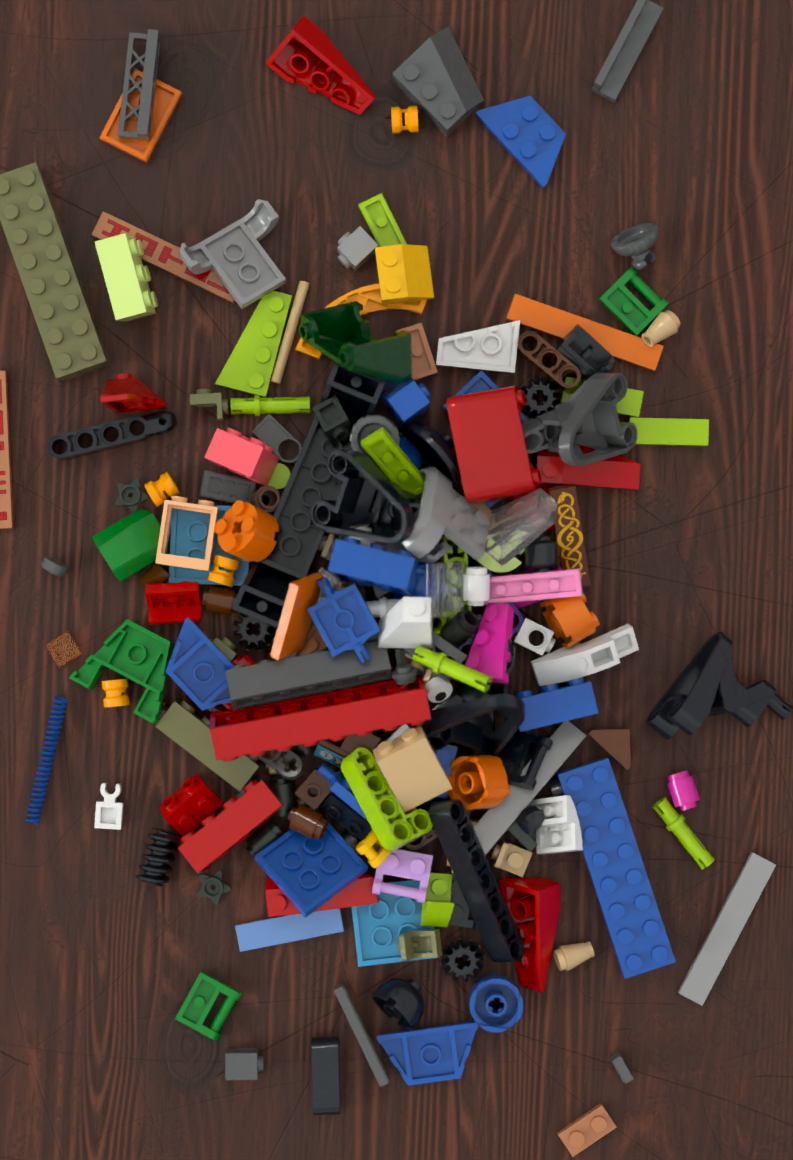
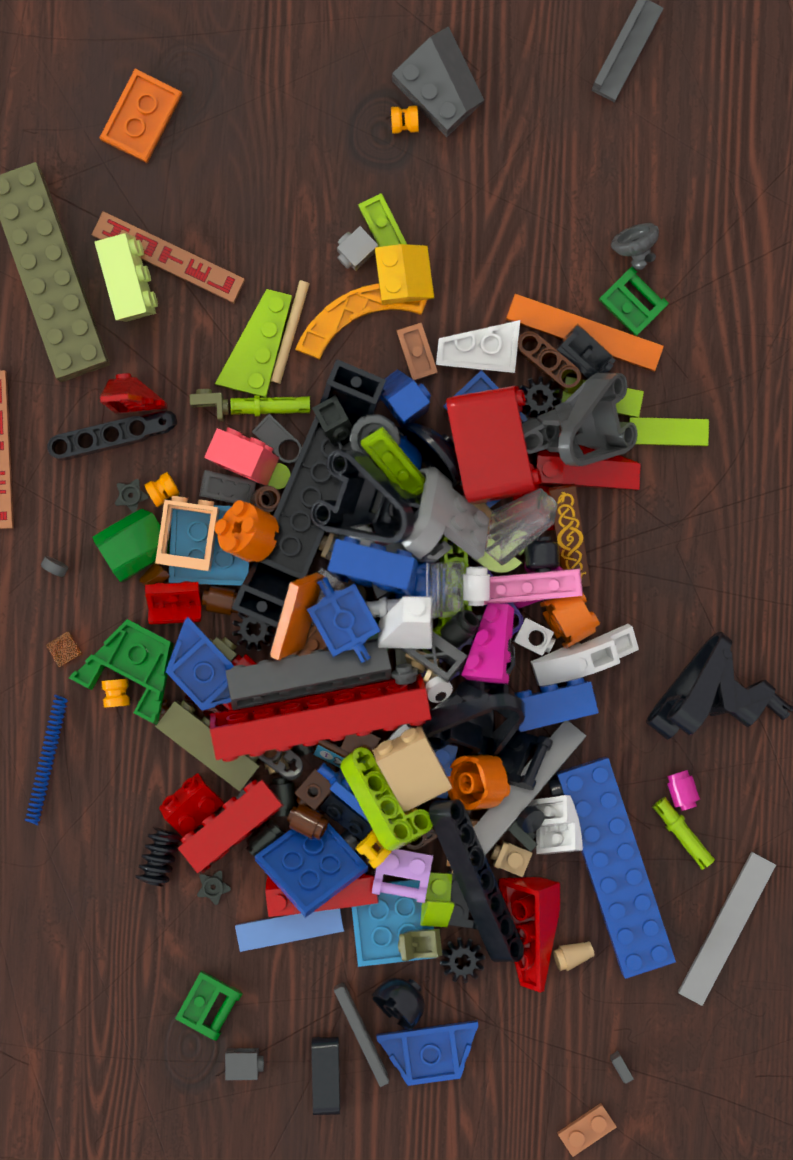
white plate [94,783,124,830] -> none
dark grey fence [118,29,161,141] -> none
light grey piece [180,199,286,309] -> none
light orange wheel [207,554,240,587] -> none
red wedge [265,15,376,115] -> none
dark green windscreen [299,301,412,384] -> none
lime pin [413,645,493,693] -> none
blue brick [469,973,523,1033] -> none
blue wing [475,96,566,189] -> none
reddish brown slope [586,728,631,770] -> none
tan cone [642,310,680,347] -> none

